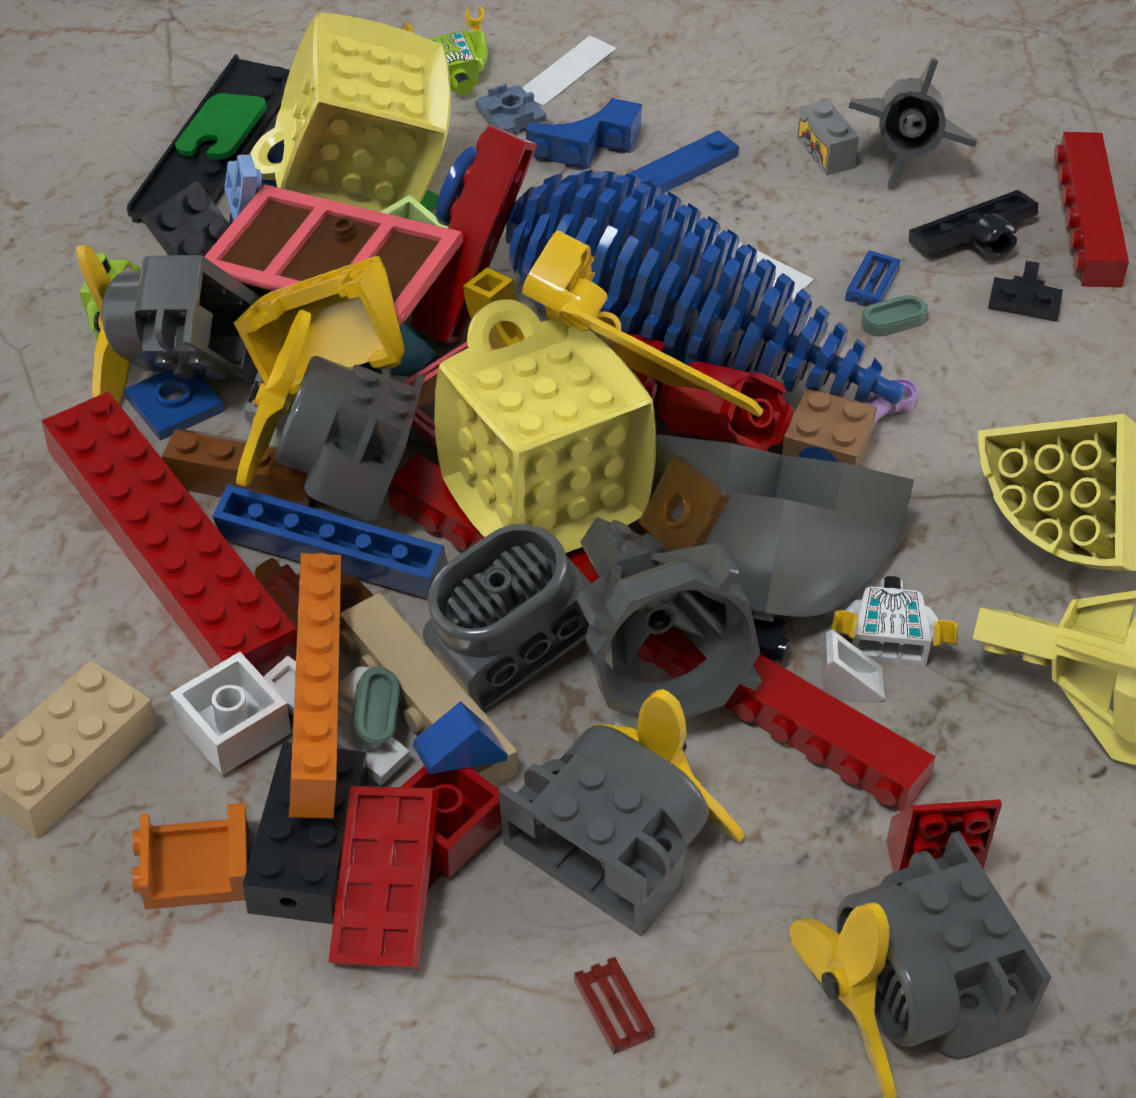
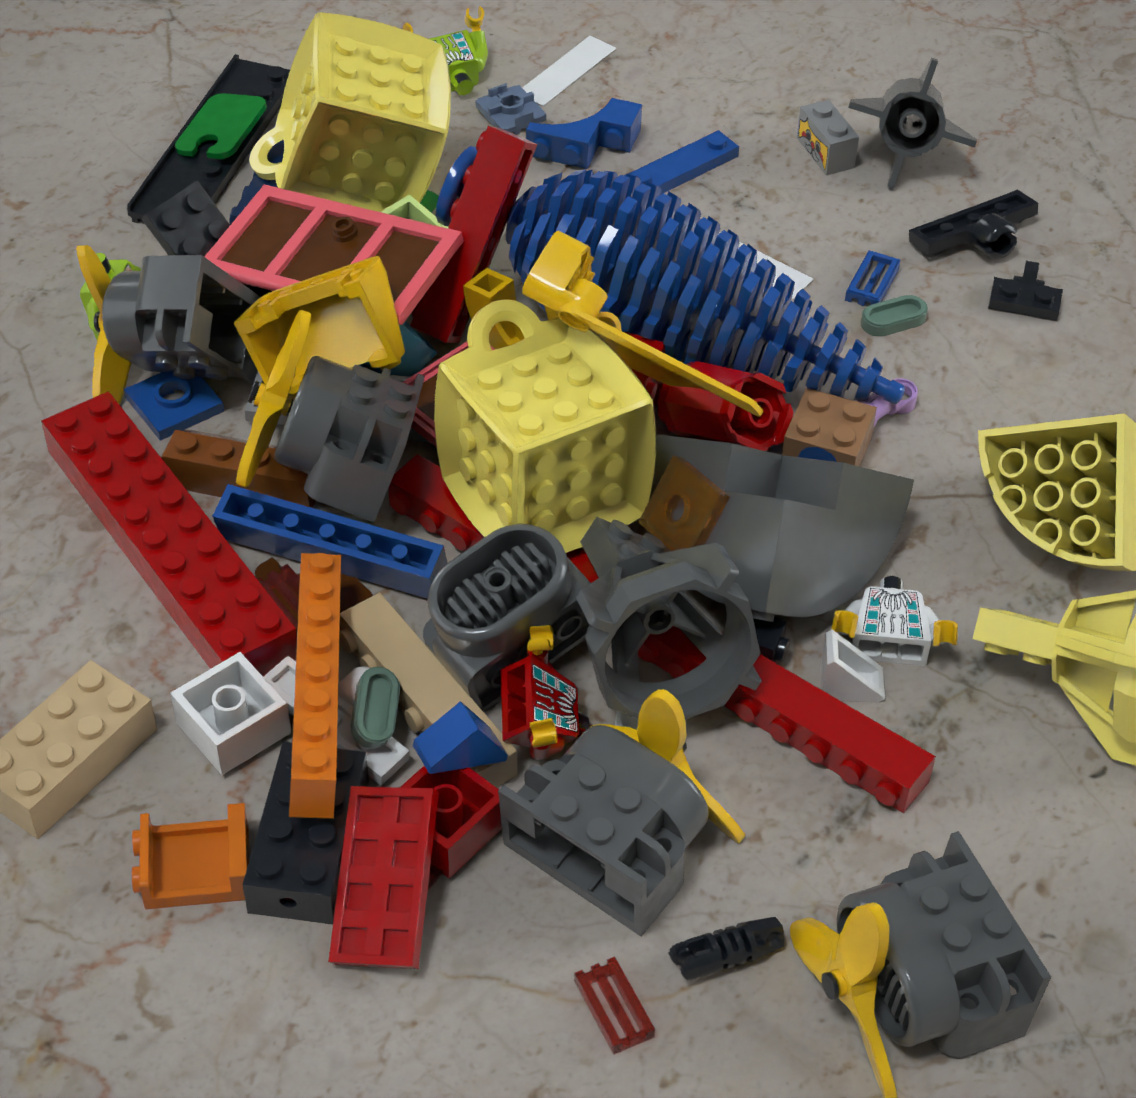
light blue plate [225,155,262,221] -> none
red slope [886,799,1002,872] -> none
red brick [1054,131,1129,288] -> none
none -> torso [501,625,589,760]
none -> black hinge [668,917,784,980]

